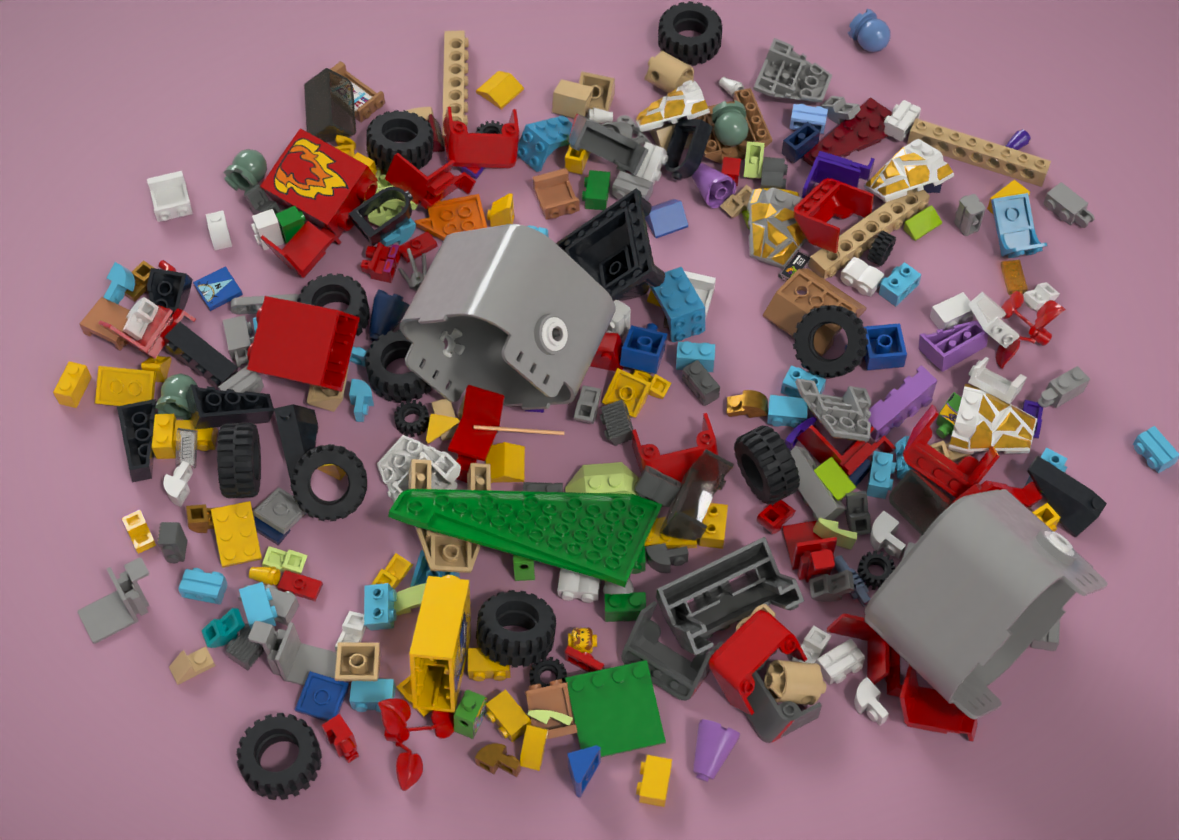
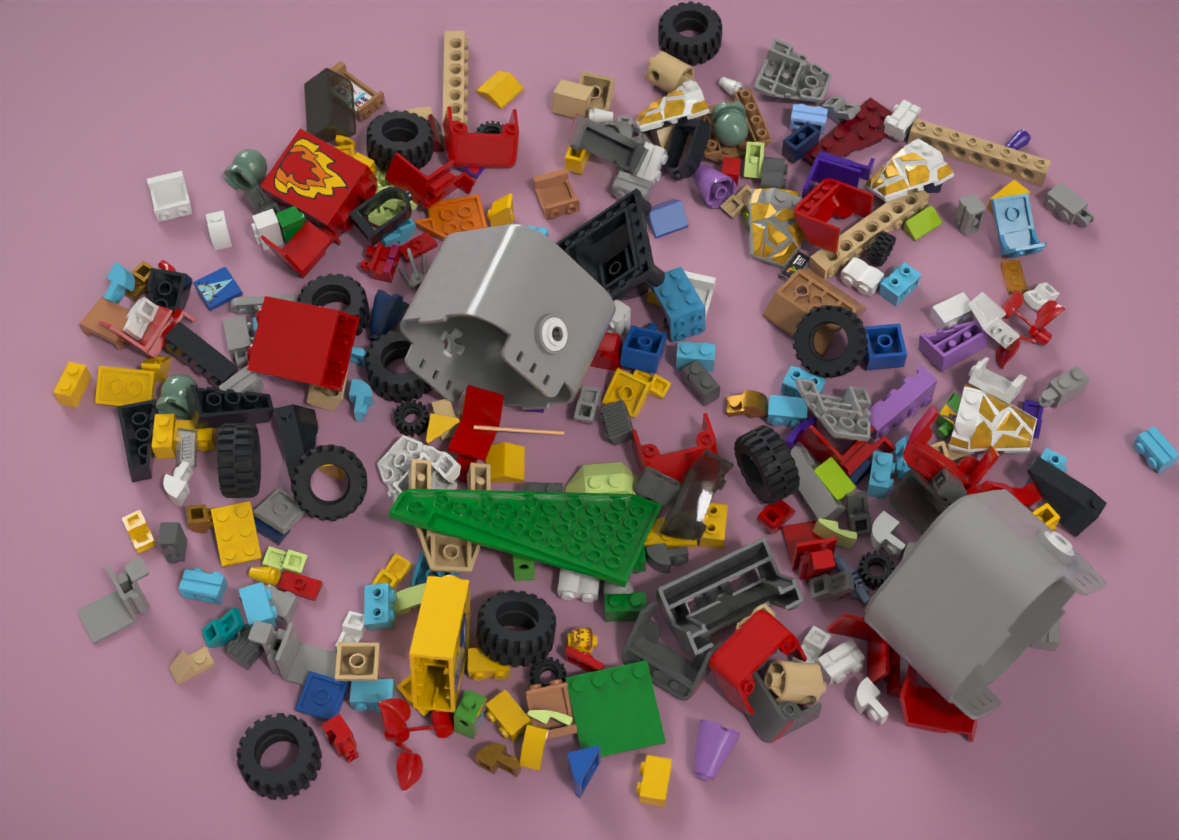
dark azure bracket [517,116,572,172] -> none
green brick [582,170,611,211] -> none
medium blue tile [847,9,891,52] -> none
none -> dark grey brick [932,468,967,505]

